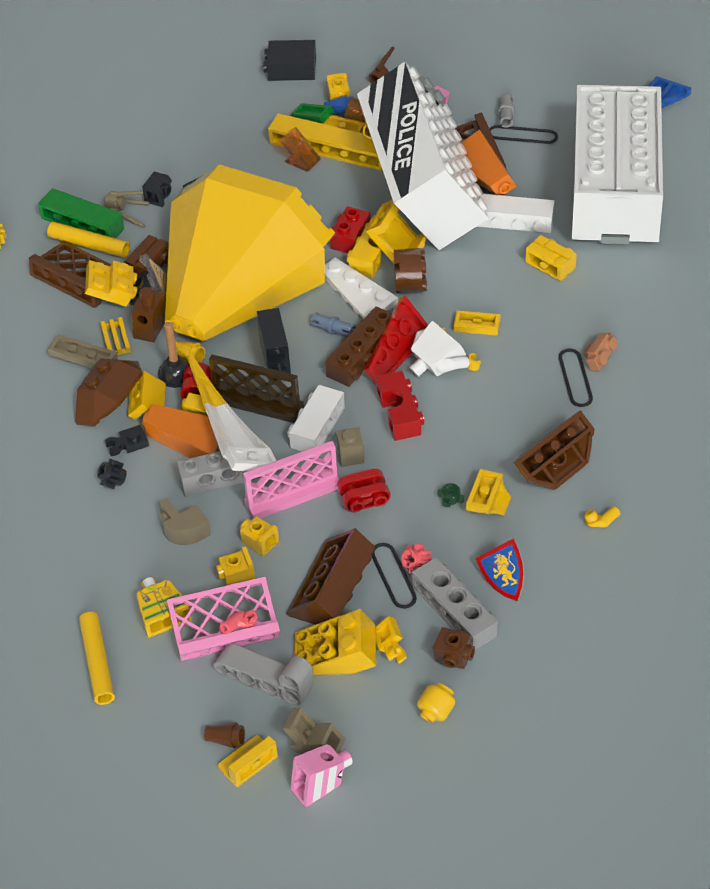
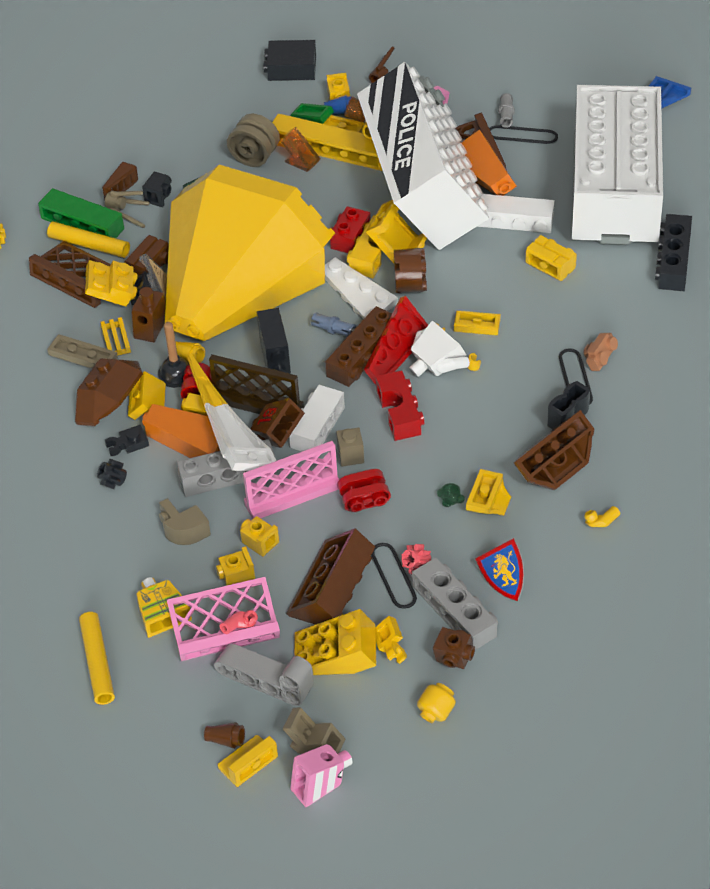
none -> reddish brown slope [102,162,138,201]
none -> dark tan wheel [227,113,280,167]
none -> reddish brown torso [250,398,305,448]
none -> black brick [547,381,590,429]
none -> black brick [655,214,692,292]

